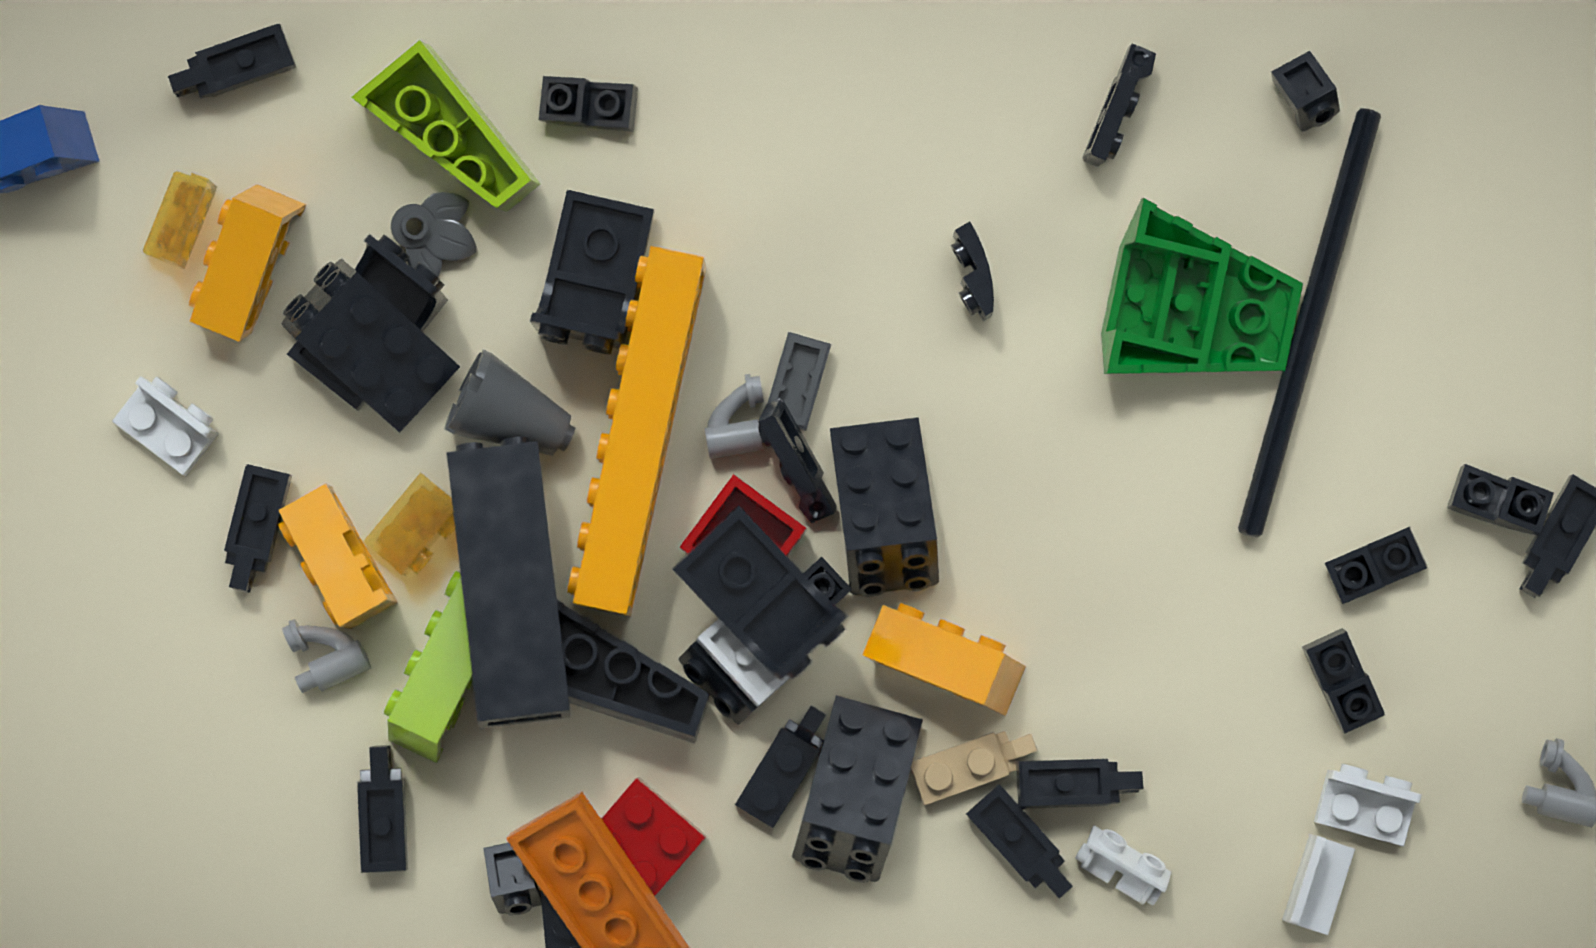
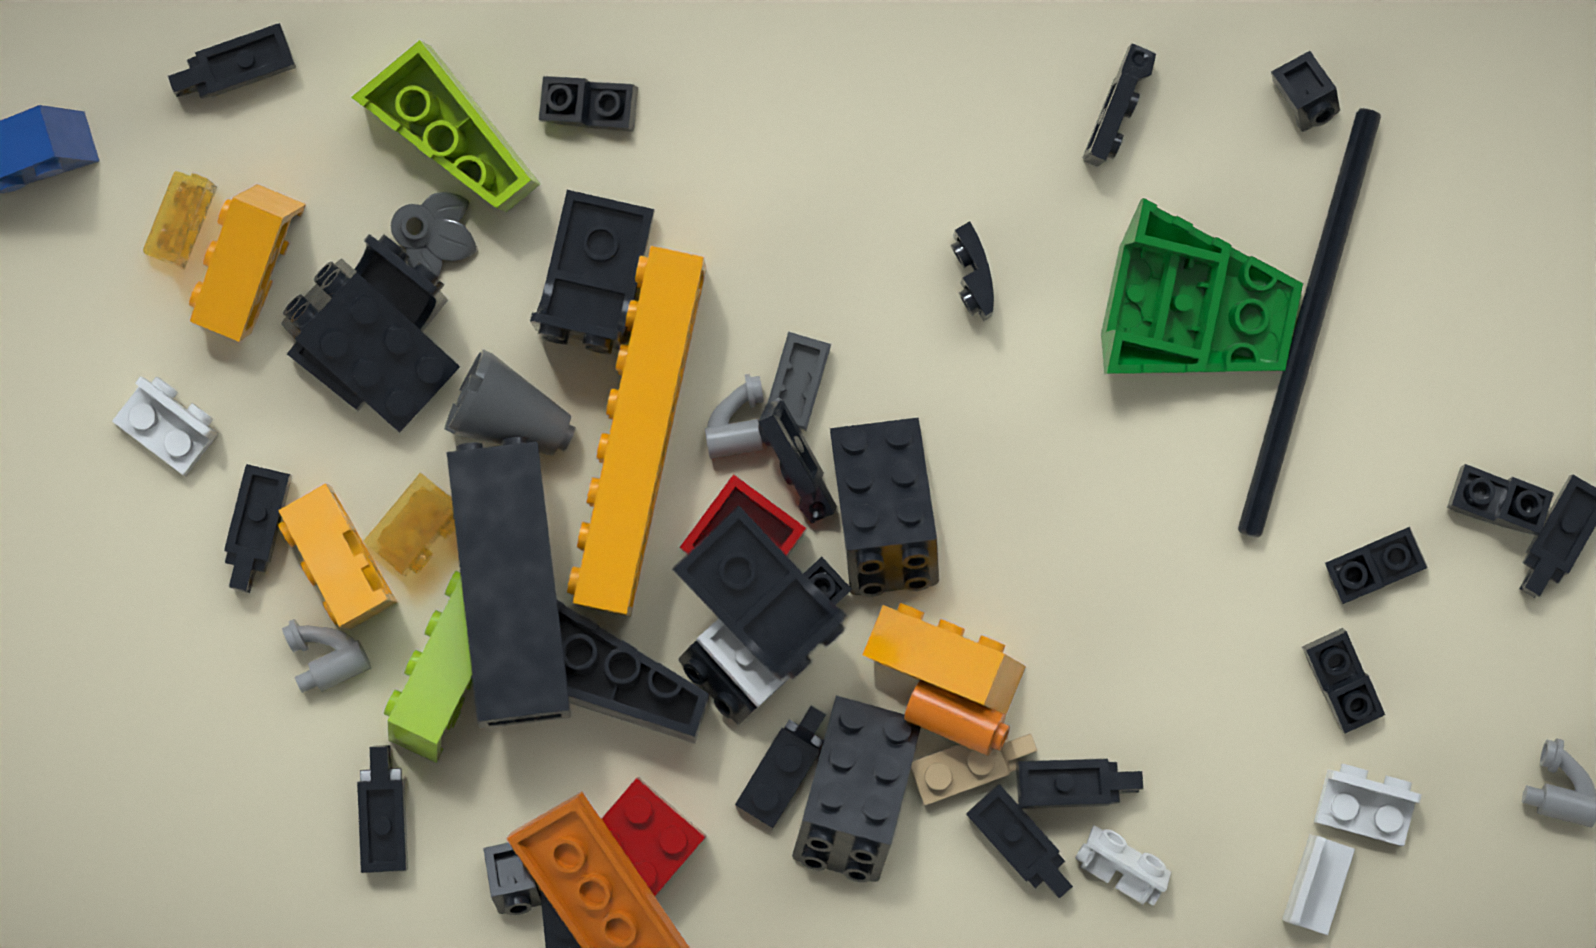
none -> orange brick [904,680,1010,756]

